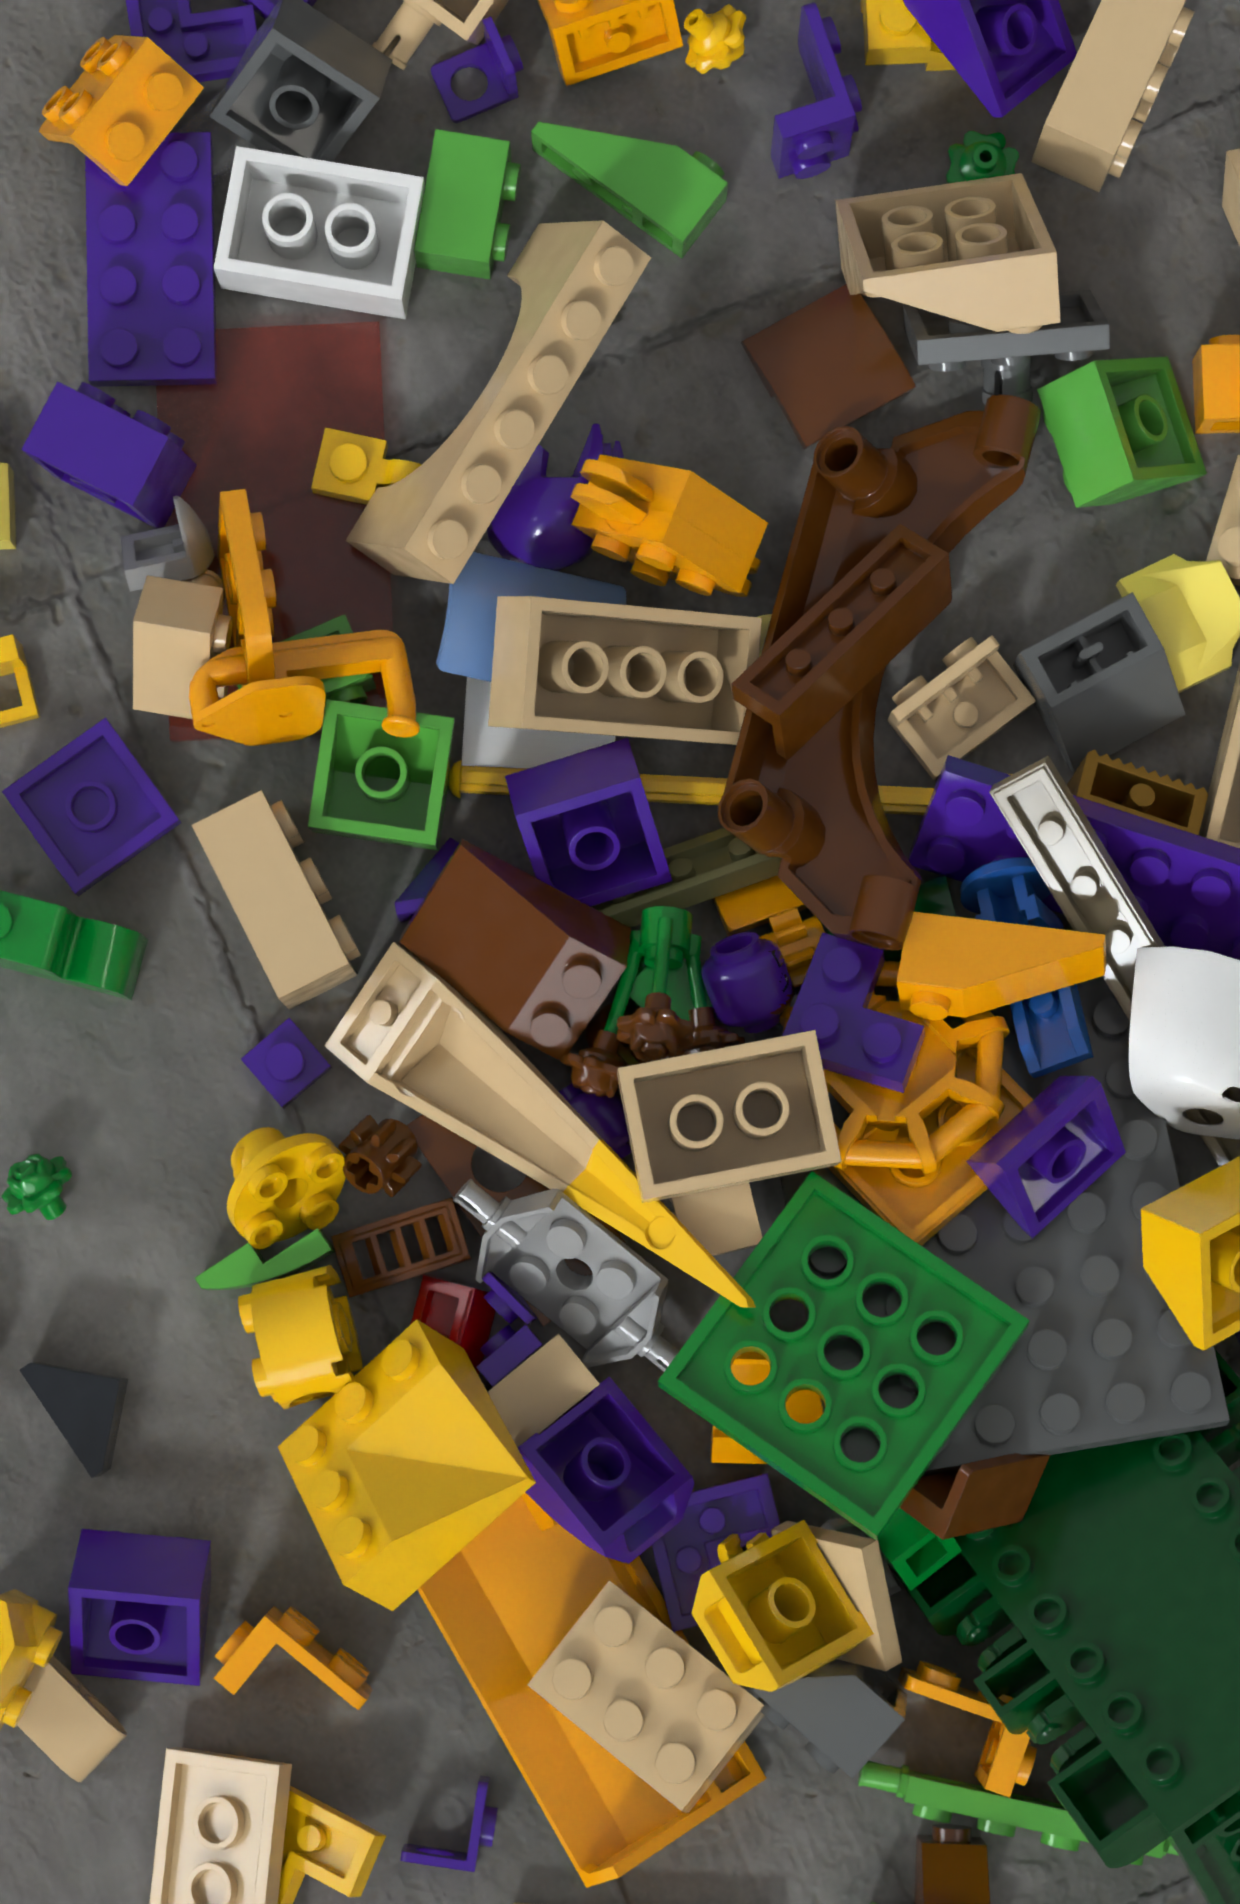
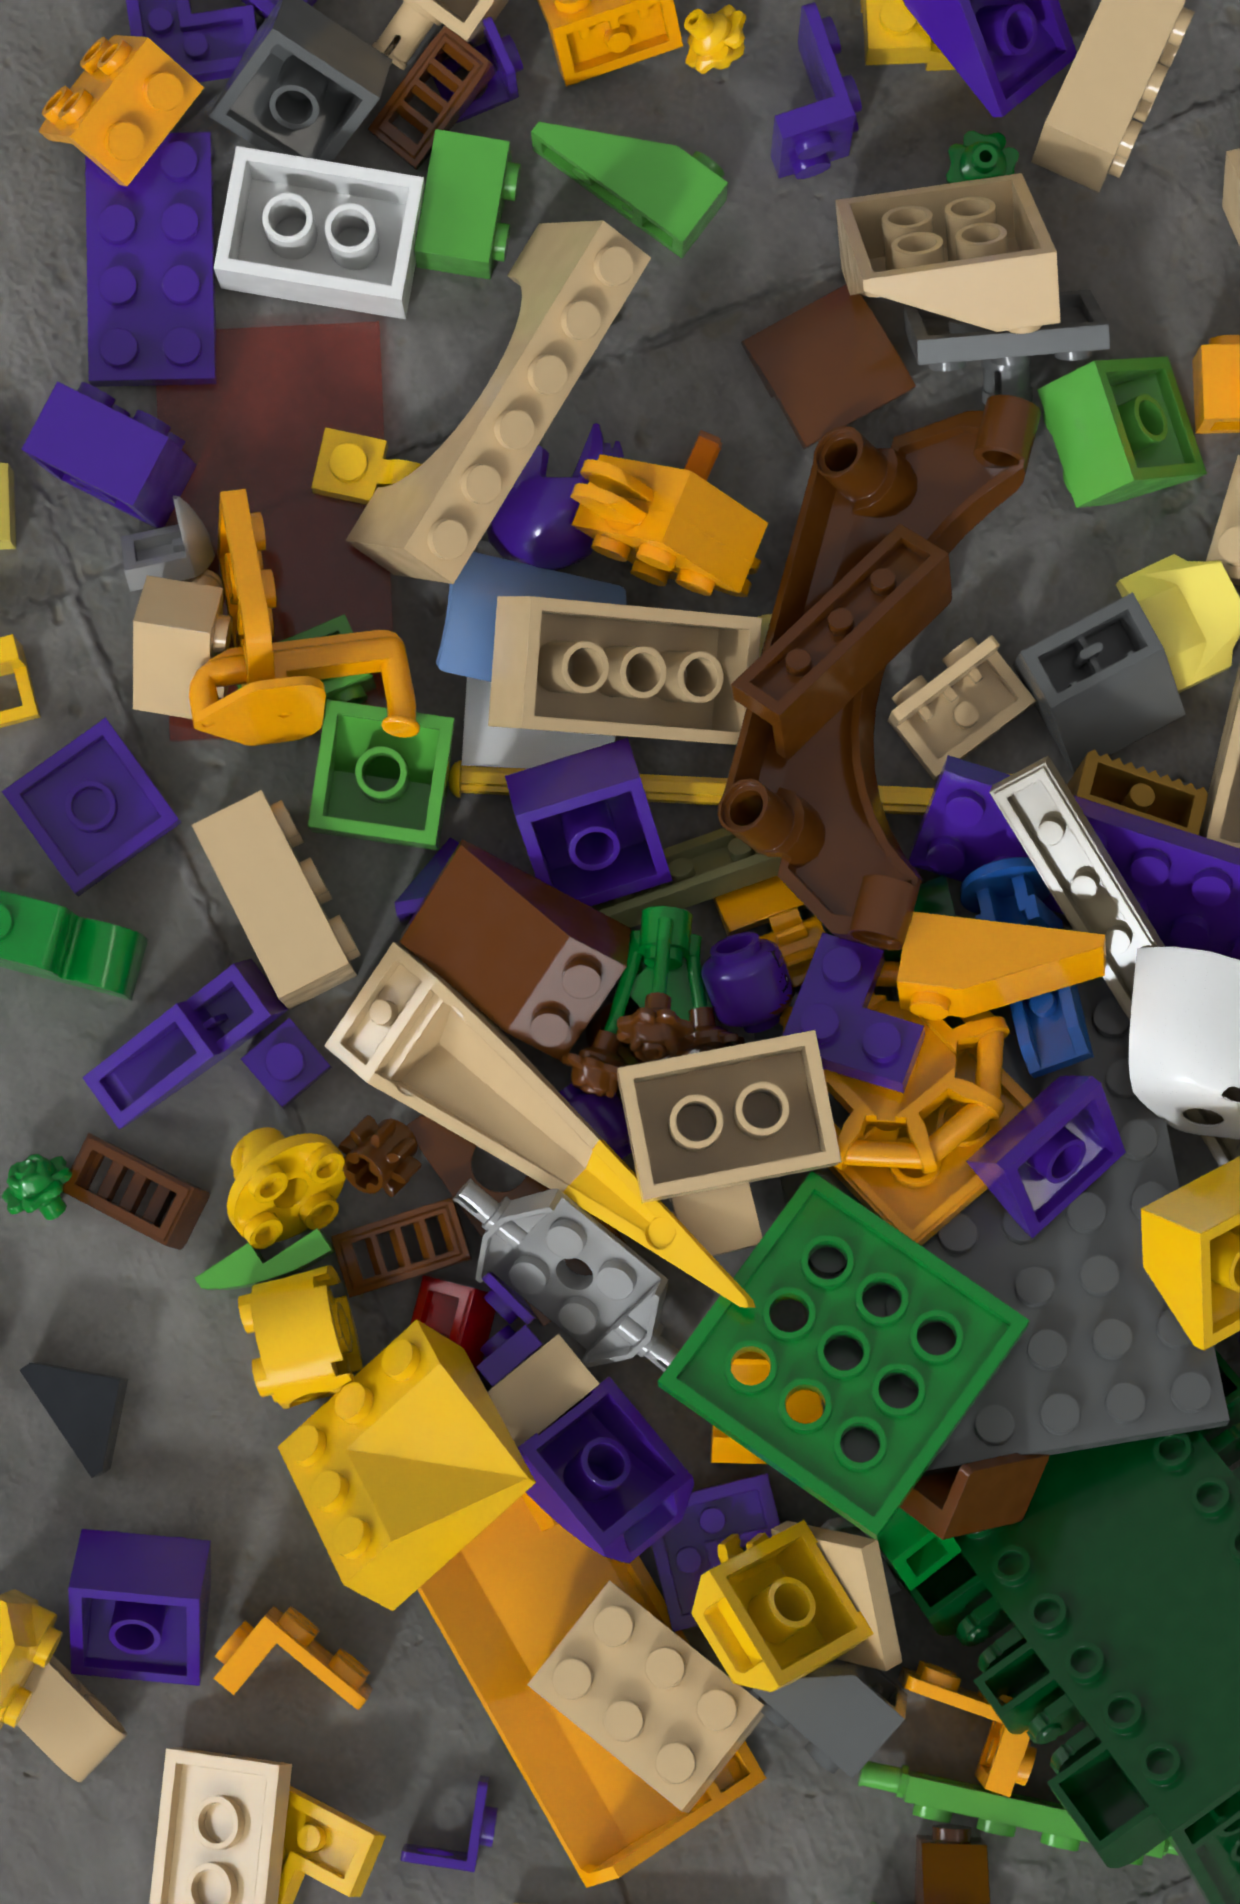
none -> reddish brown slope [62,1133,210,1250]
none -> dark purple slope [82,958,288,1129]
none -> reddish brown slope [368,25,495,170]
none -> orange tile [683,430,723,481]

